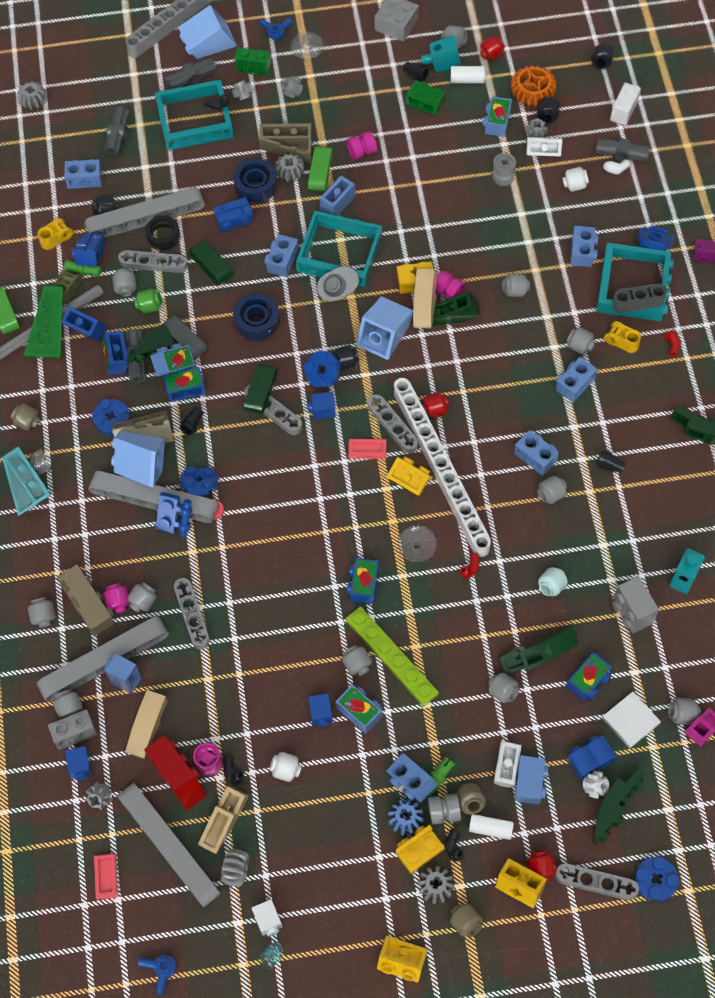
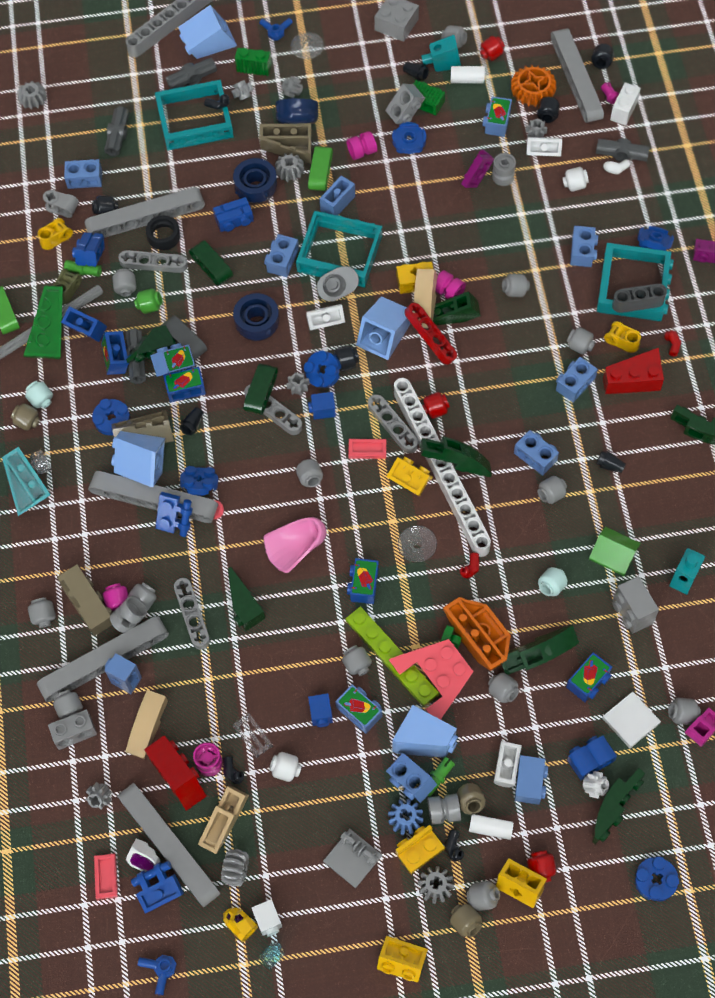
blue brick [65,746,93,781] -> none
light grey beam [555,863,639,900] -> none
none -> light aqua head [25,381,53,409]
none -> light grey piece [43,190,79,218]
none -> light grey wheel [110,596,147,633]
none -> white rock [126,838,160,872]
none -> blue plate [131,861,184,914]
none -> yellow rock [223,908,258,943]
none -> dark green slope [228,567,265,631]
none -> clear tile [233,713,273,758]
none -> bright pink hair [264,517,327,573]
none -> dark blue piece [275,98,318,126]
none -> light grey gear [286,372,309,396]
none -> light grey head [296,459,323,487]
none -> white brick [306,304,345,330]
none -> light grey hinge [323,829,383,889]
none -> light grey brick [385,83,425,124]
none -> coral wing [389,639,474,720]
none -> blue plate [392,122,426,154]
none -> light blue slope [392,705,458,758]
none -> red beam [404,303,457,365]
none -> dark green slope [420,436,492,477]
none -> green tile [440,625,461,649]
none -> orange wedge [443,597,511,671]
none -> magenta bracket [461,149,494,188]
none -> light grey head [467,881,500,911]
none -> light grey beam [551,28,604,123]
none -> bright green slope [589,527,641,576]
none -> dark pink pin [601,82,619,104]
none -> red wedge [603,347,664,394]

